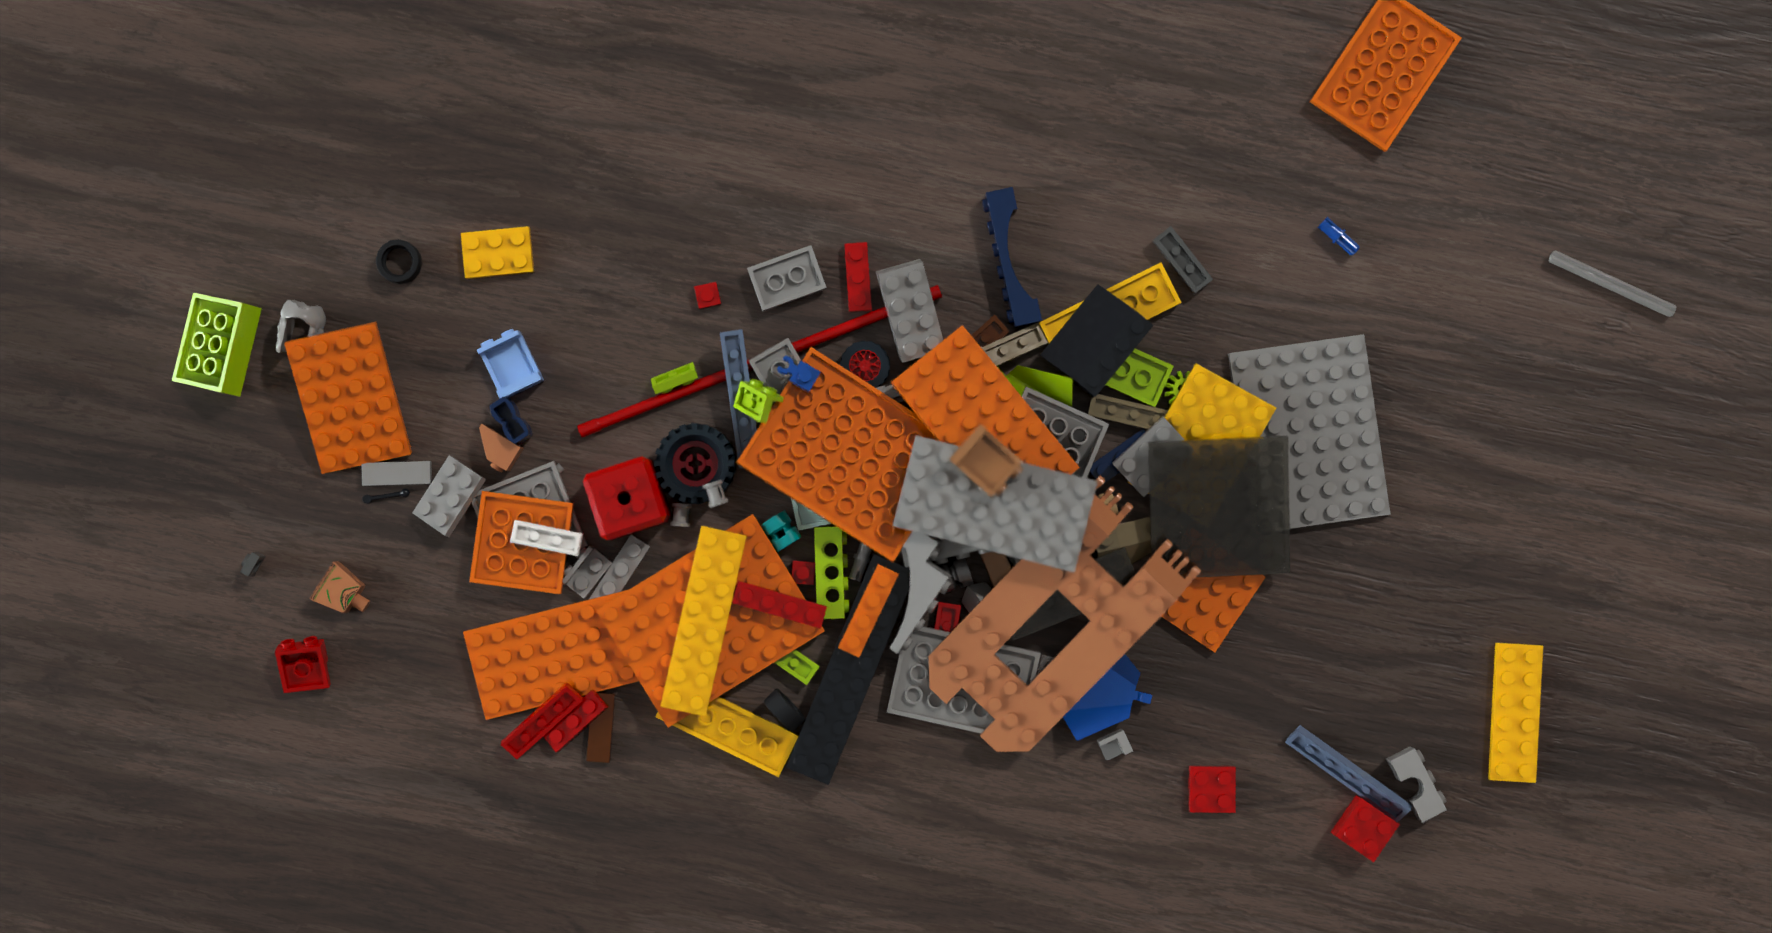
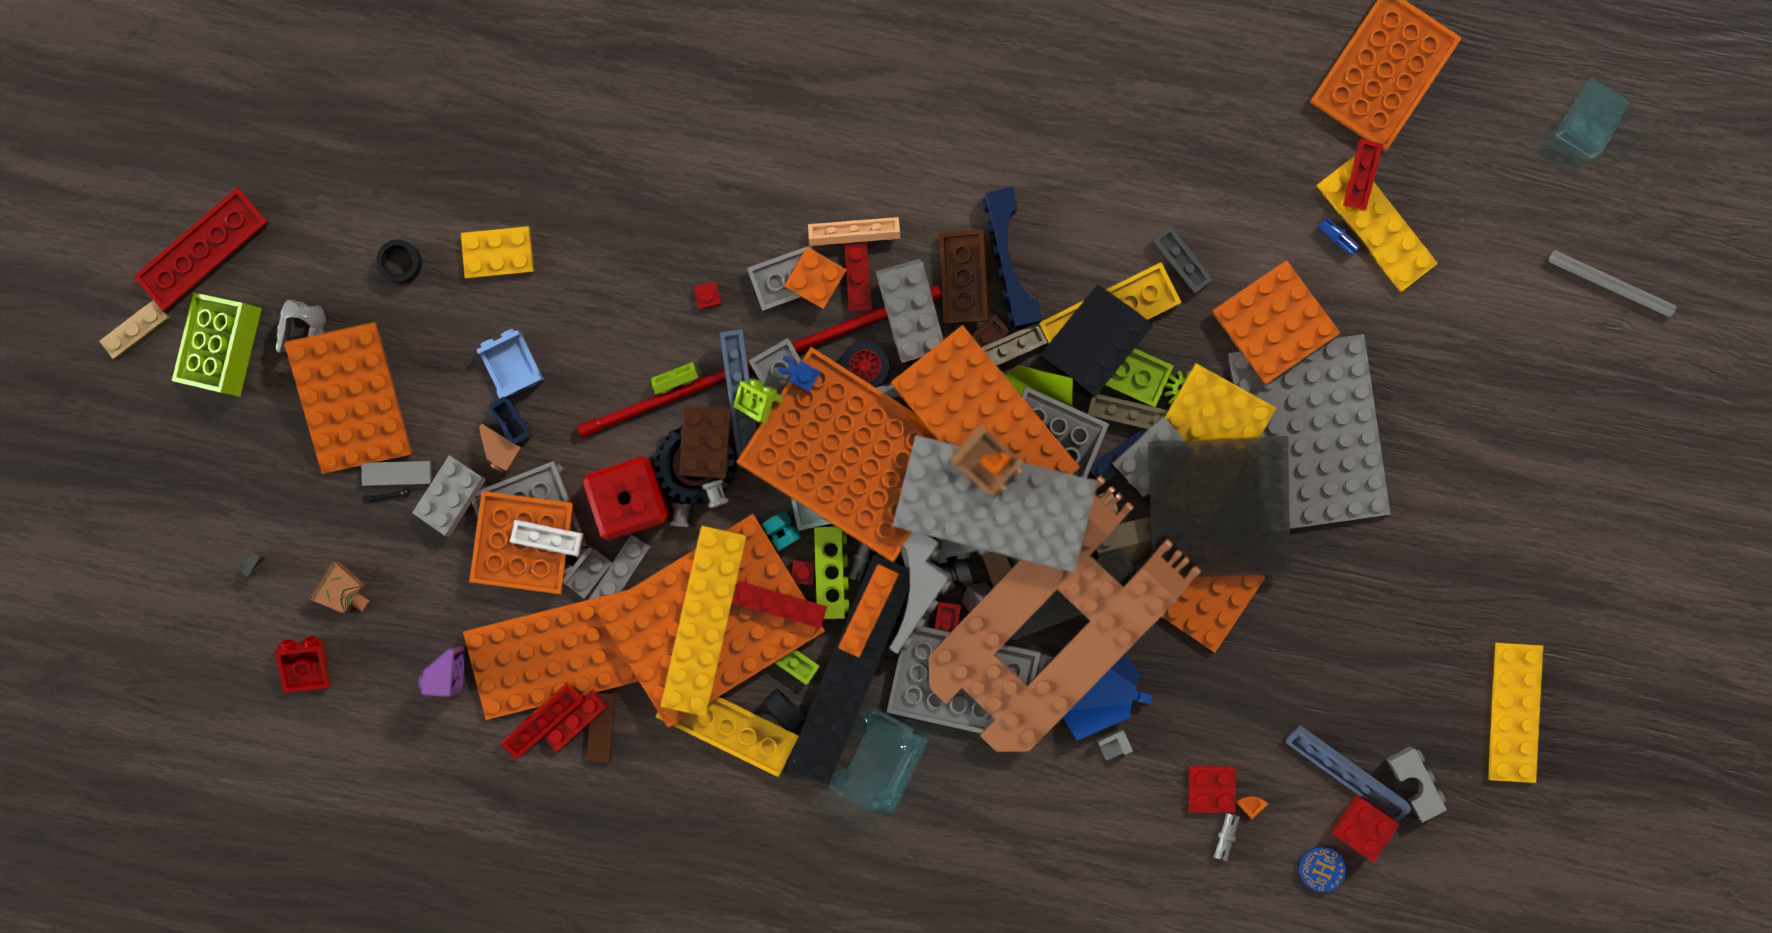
none -> tan plate [99,300,170,360]
none -> red plate [133,187,269,312]
none -> medium lavender slope [419,646,466,696]
none -> reddish brown plate [679,406,731,478]
none -> orange plate [784,247,847,310]
none -> light nougat plate [808,217,901,246]
none -> clear light blue windscreen [829,705,929,816]
none -> reddish brown plate [939,229,990,324]
none -> orange tile [979,453,1012,477]
none -> orange plate [1212,260,1341,385]
none -> light grey pin [1213,813,1240,861]
none -> orange tile [1236,796,1268,819]
none -> blue tile [1299,846,1346,893]
none -> yellow plate [1317,156,1438,292]
none -> red plate [1342,138,1383,211]
none -> clear light blue slope [1555,77,1629,159]

